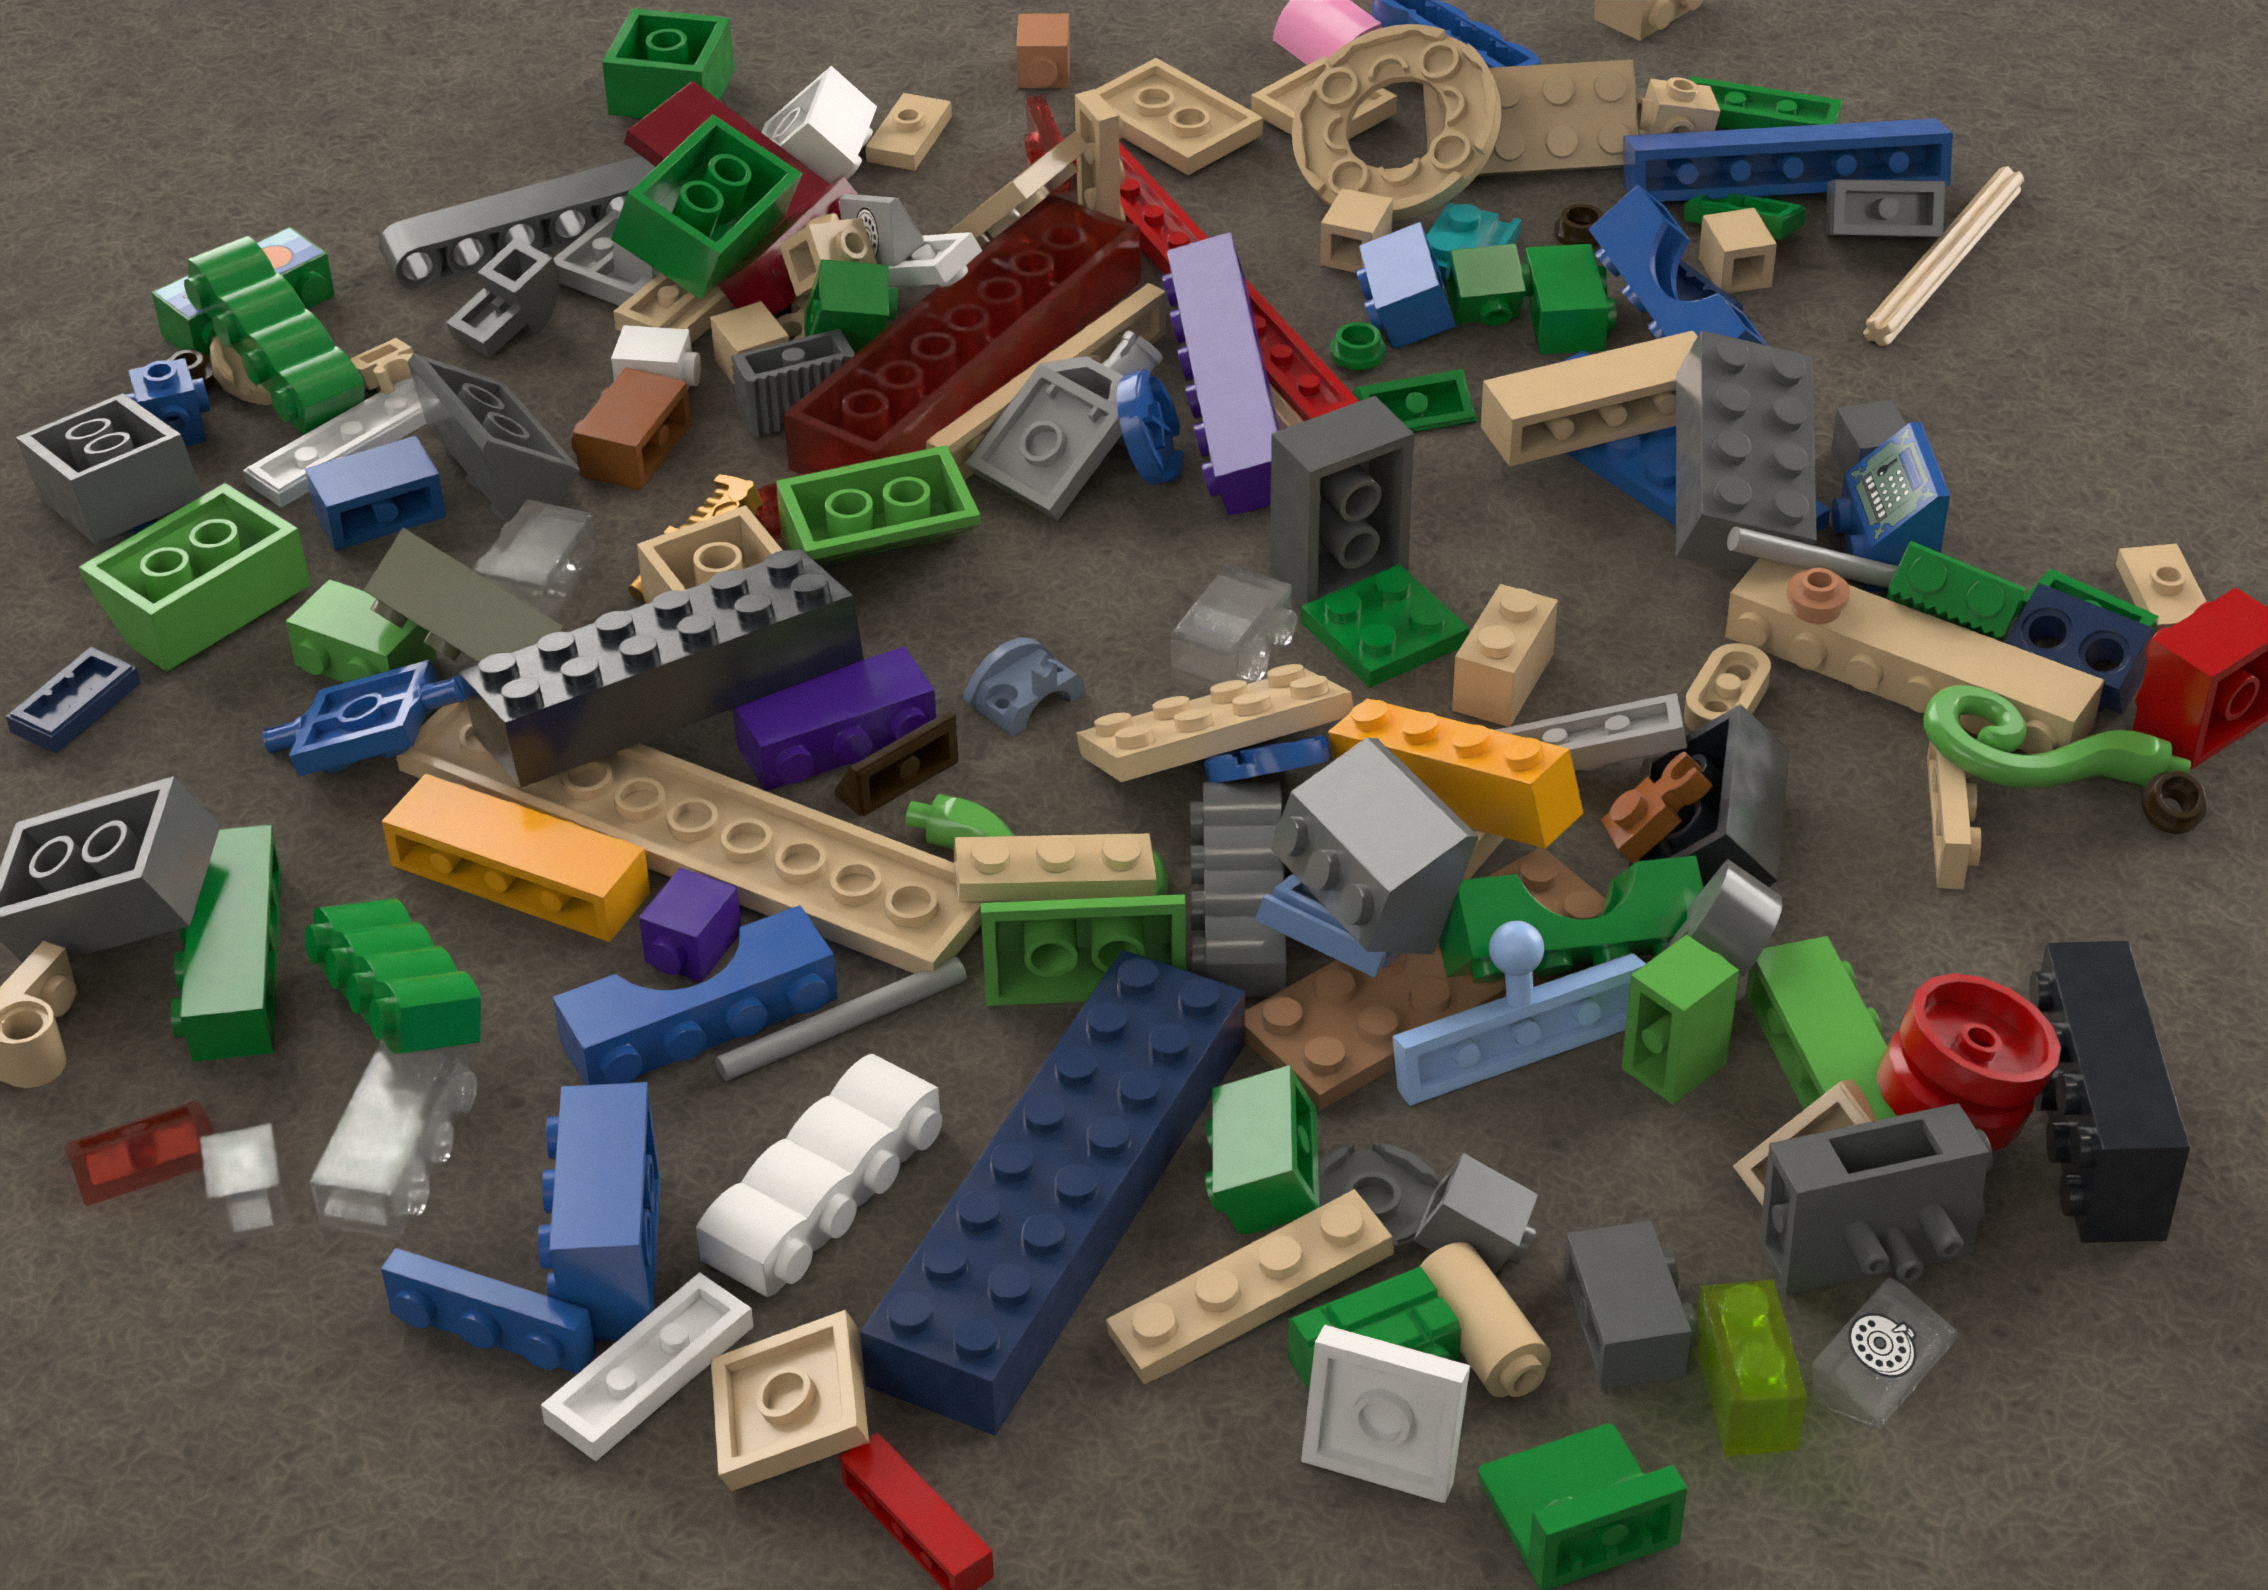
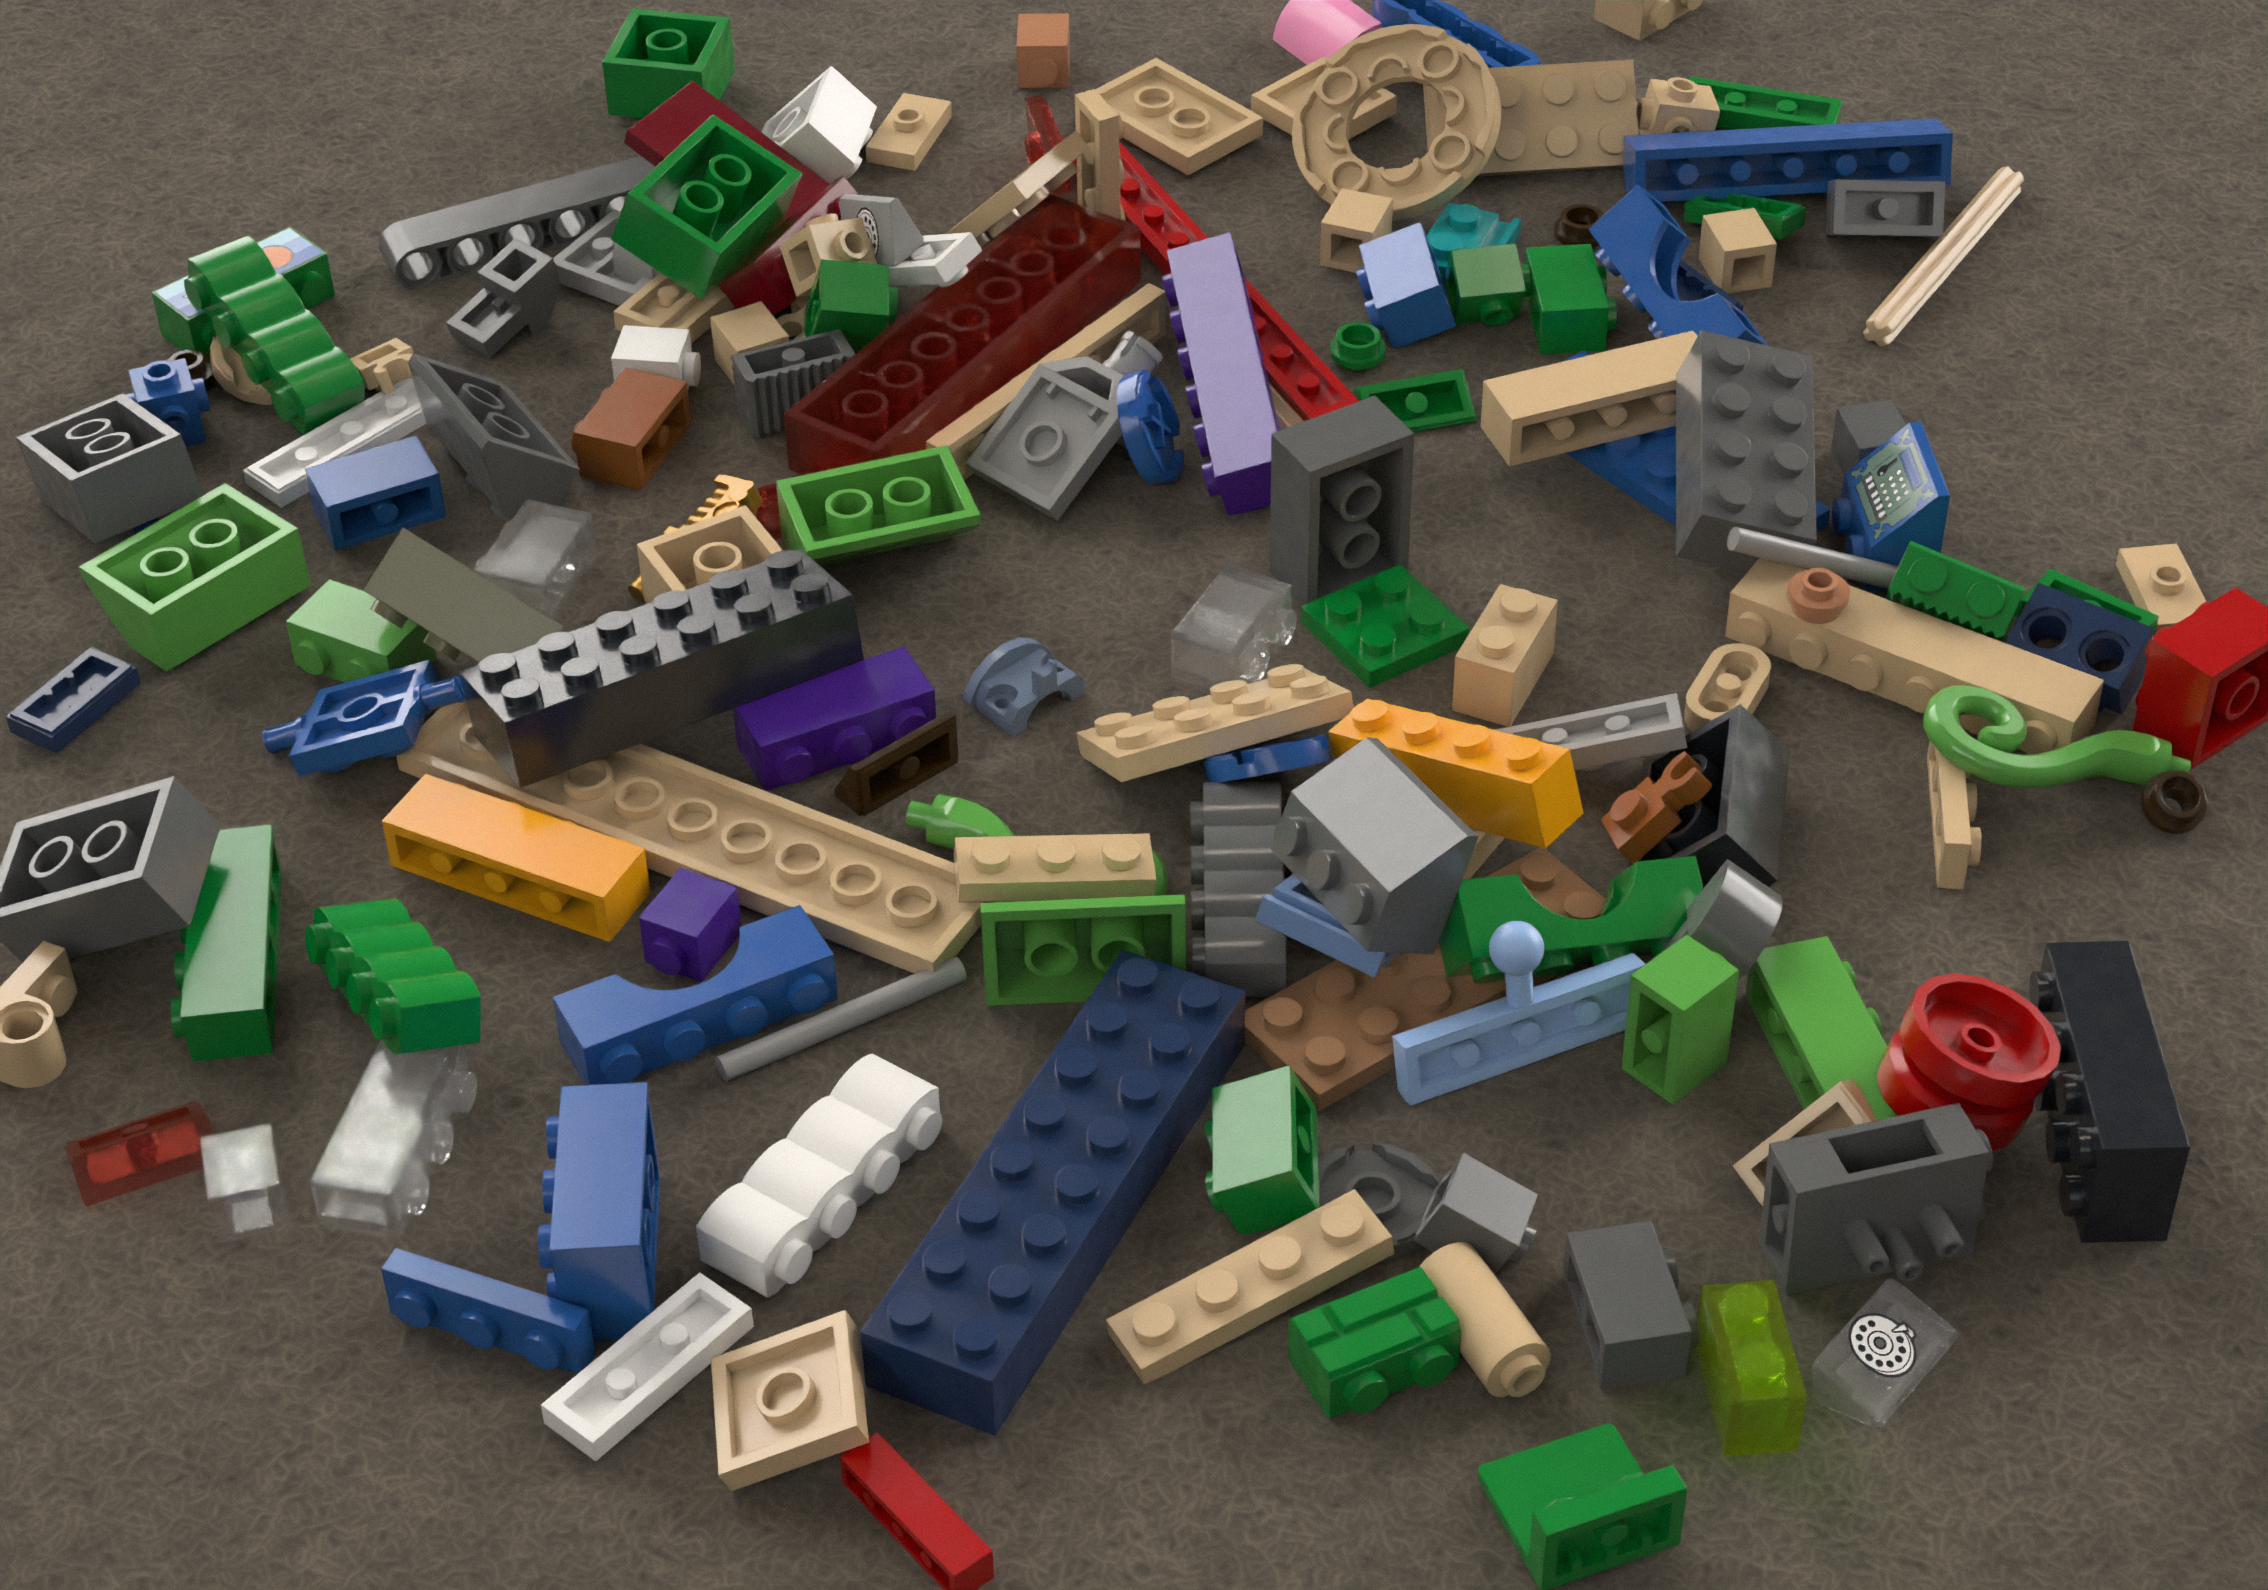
white plate [1301,1325,1470,1503] -> none

